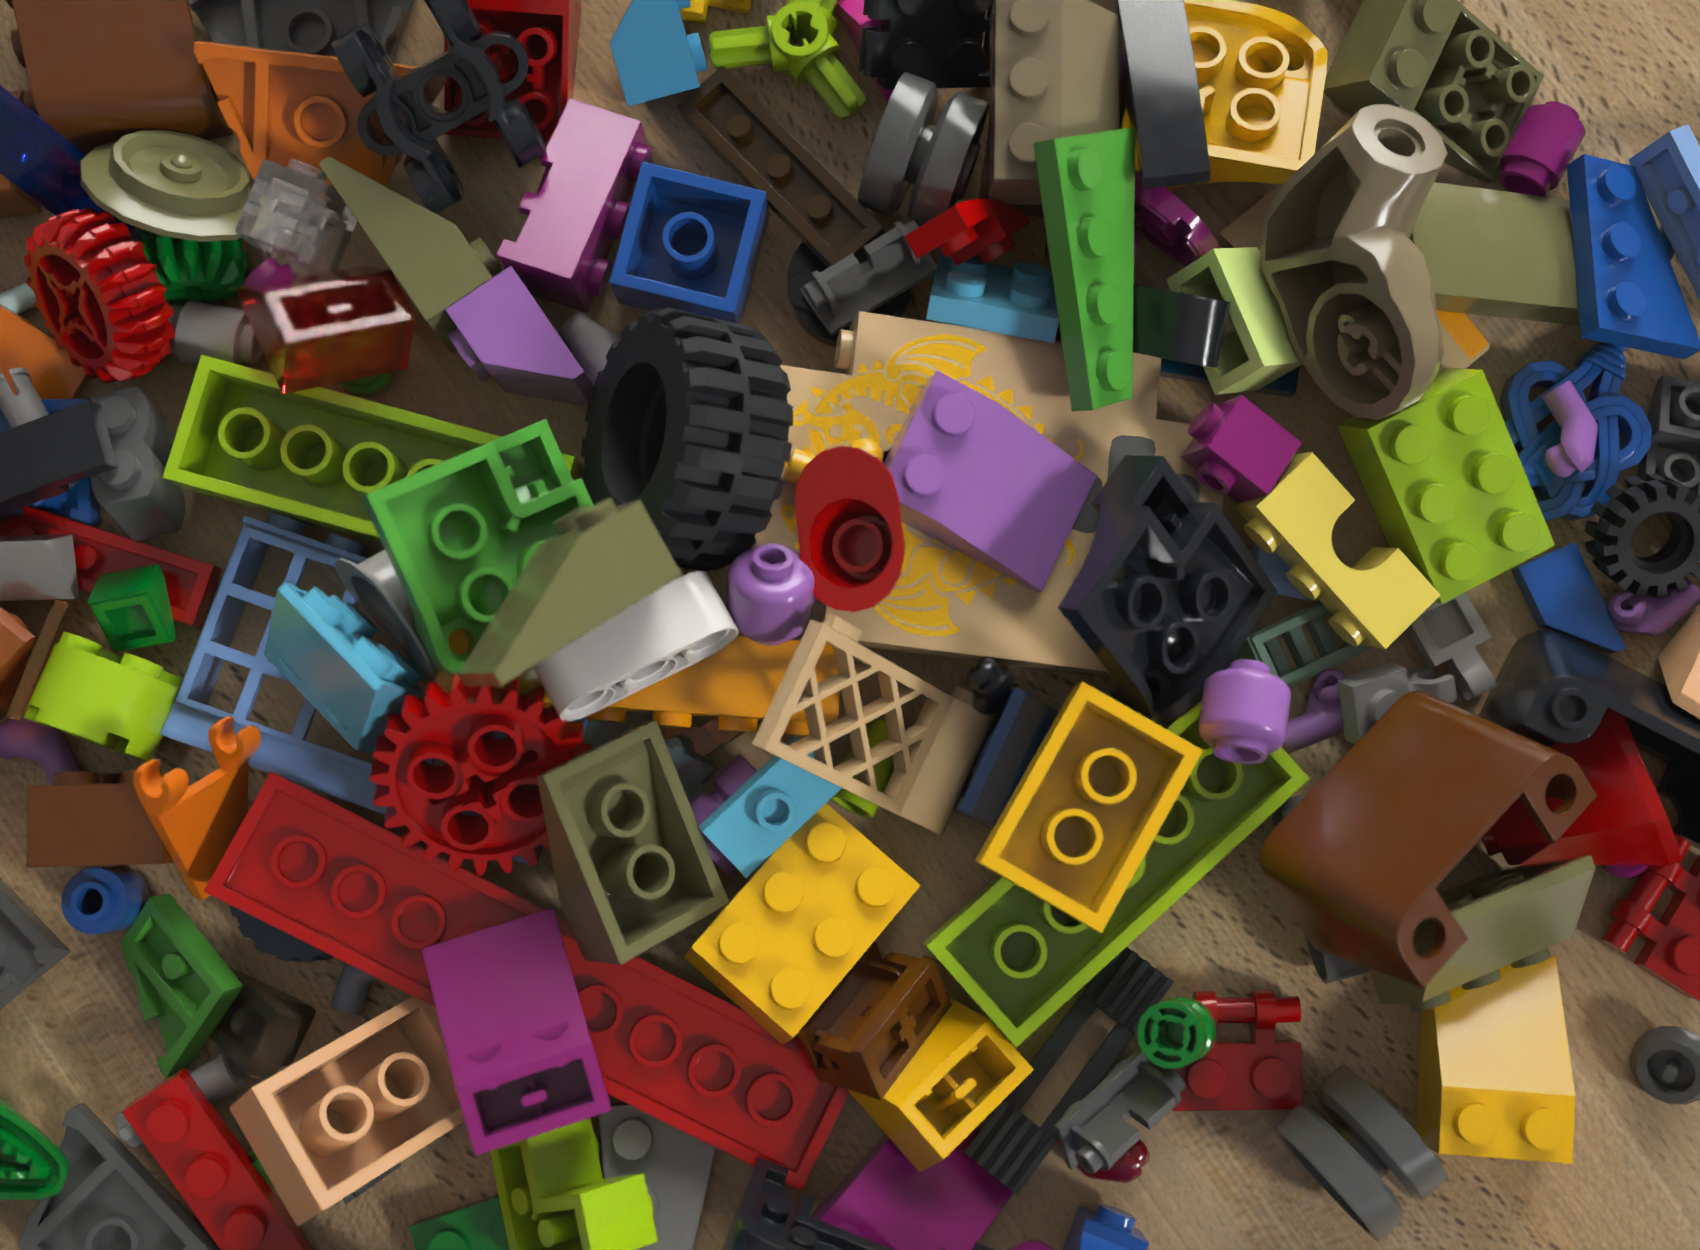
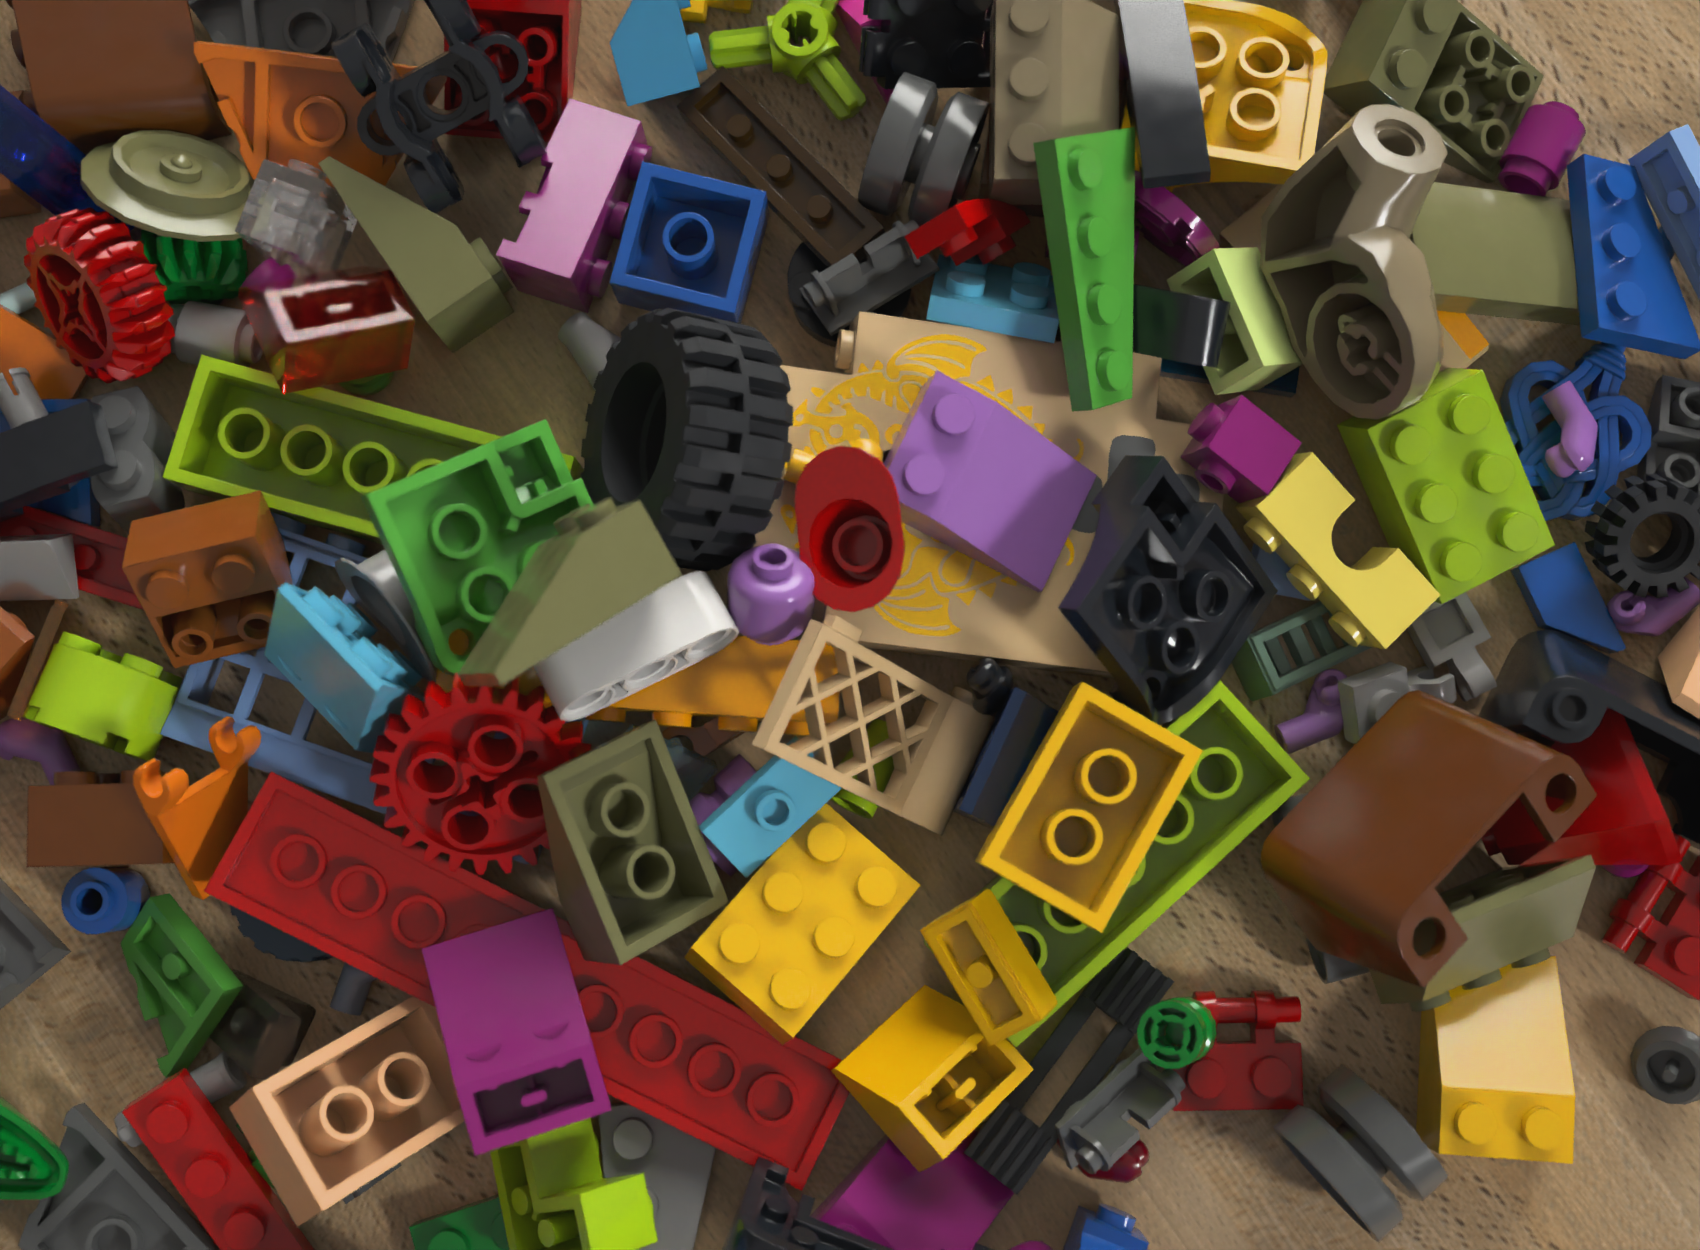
green slope [87,564,177,652] -> none
medium lavender slope [445,266,595,407] -> none
reddish brown hinge [798,942,952,1100] -> none
medium lavender head [1199,659,1291,764] -> none
none -> dark orange slope [122,490,293,669]
none -> yellow slope [920,889,1058,1047]

